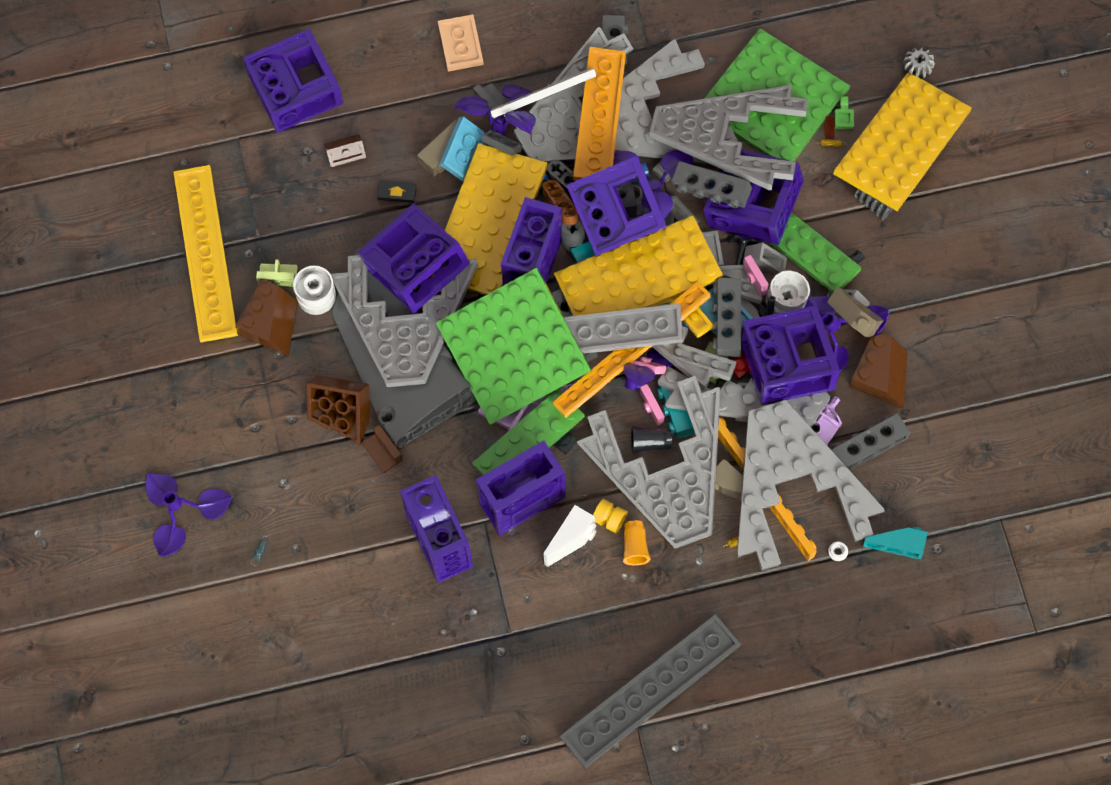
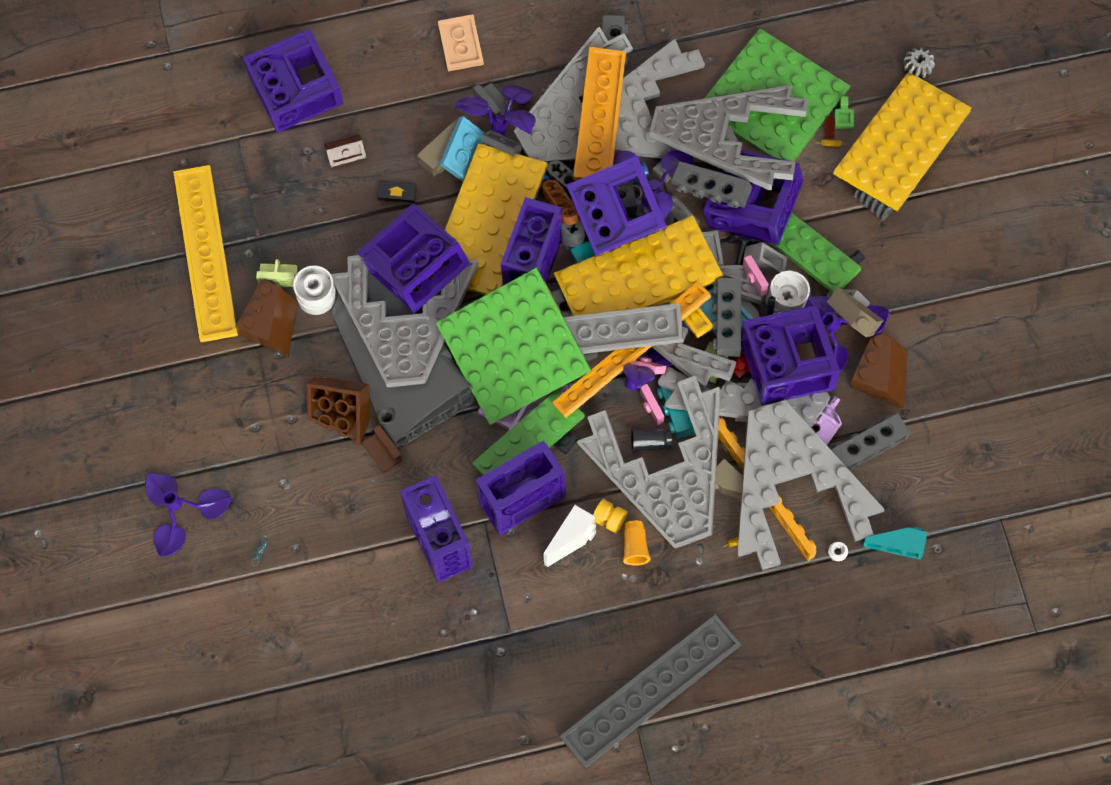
white tile [490,67,596,118] -> none

